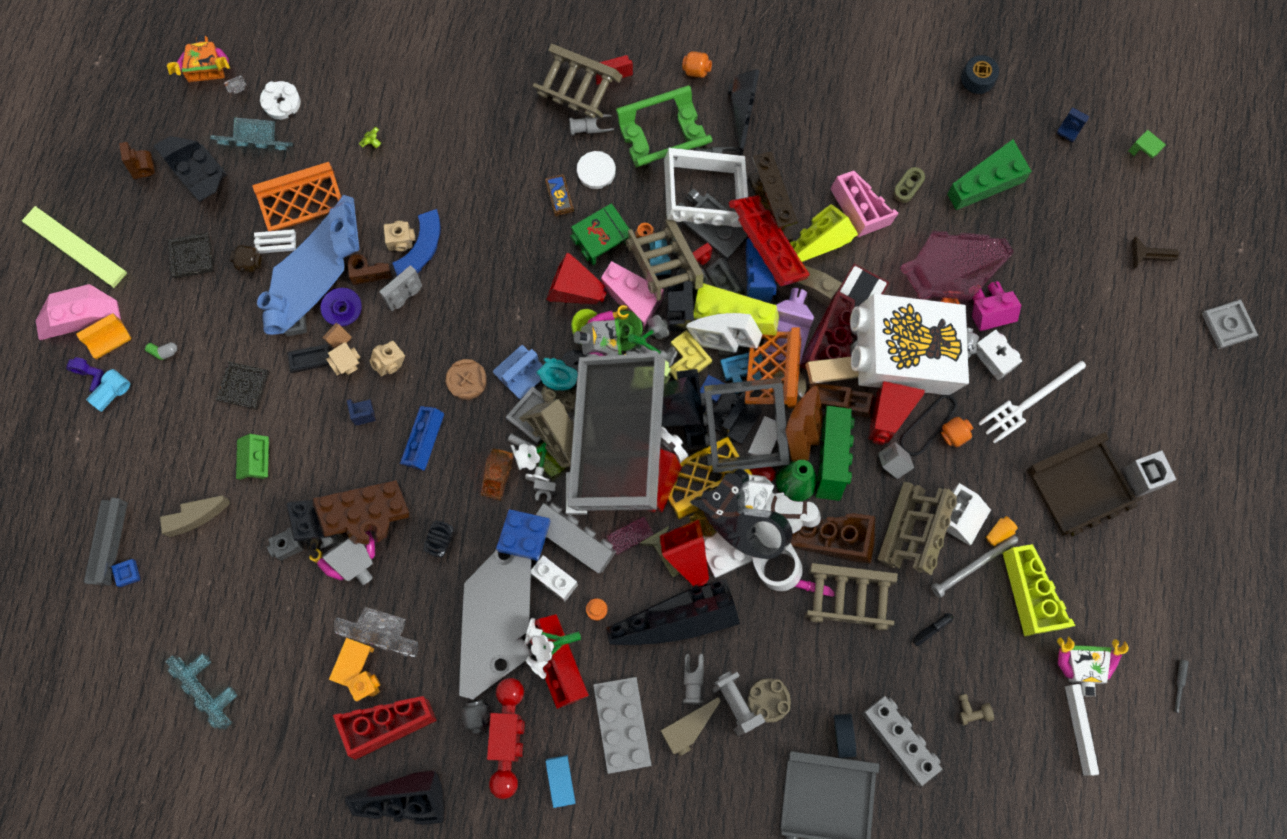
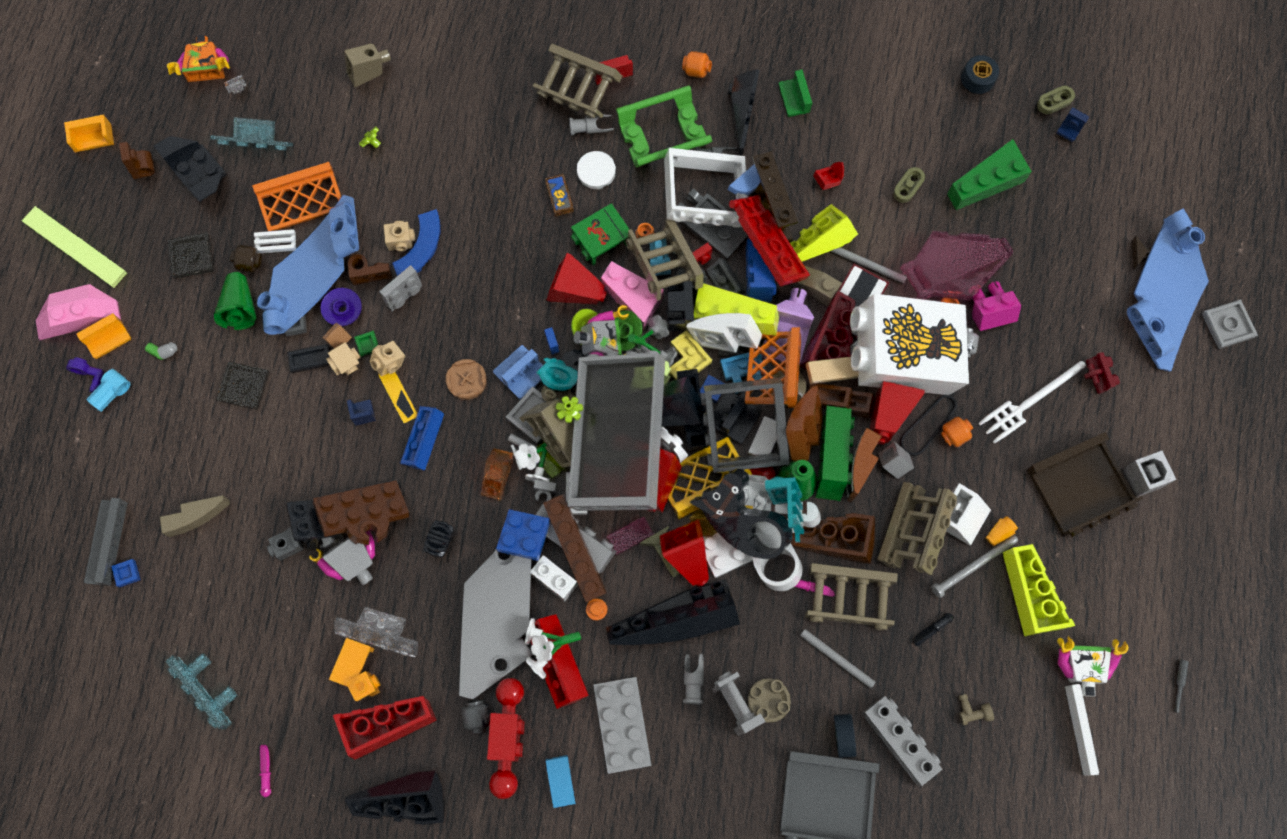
bright green panel [236,434,269,480] -> none
white plate [260,81,301,120] -> none
dark tan slope [660,697,720,756] -> none
bright pink wedge [830,171,899,237] -> none
white brick [975,330,1022,380] -> none
bright green panel [1129,130,1166,158] -> none
none -> light orange panel [64,115,114,152]
none -> green cone [214,272,256,330]
none -> dark pink piece [260,745,271,797]
none -> dark tan torso [344,44,391,87]
none -> green tile [354,331,379,357]
none -> yellow sticker [378,372,417,423]
none -> reddish brown plate [543,494,607,602]
none -> blue tile [544,327,559,354]
none -> lime plant [556,396,583,423]
none -> medium blue tile [727,165,760,195]
none -> teal plate [765,477,804,543]
none -> green panel [778,70,812,117]
none -> light grey bar [800,629,876,689]
none -> red plate [813,162,844,190]
none -> light grey bar [831,247,907,284]
none -> dark orange slope [846,428,882,502]
none -> olive plate [1037,86,1075,114]
none -> dark red hips [1084,352,1120,394]
none -> medium blue panel [1127,209,1209,372]

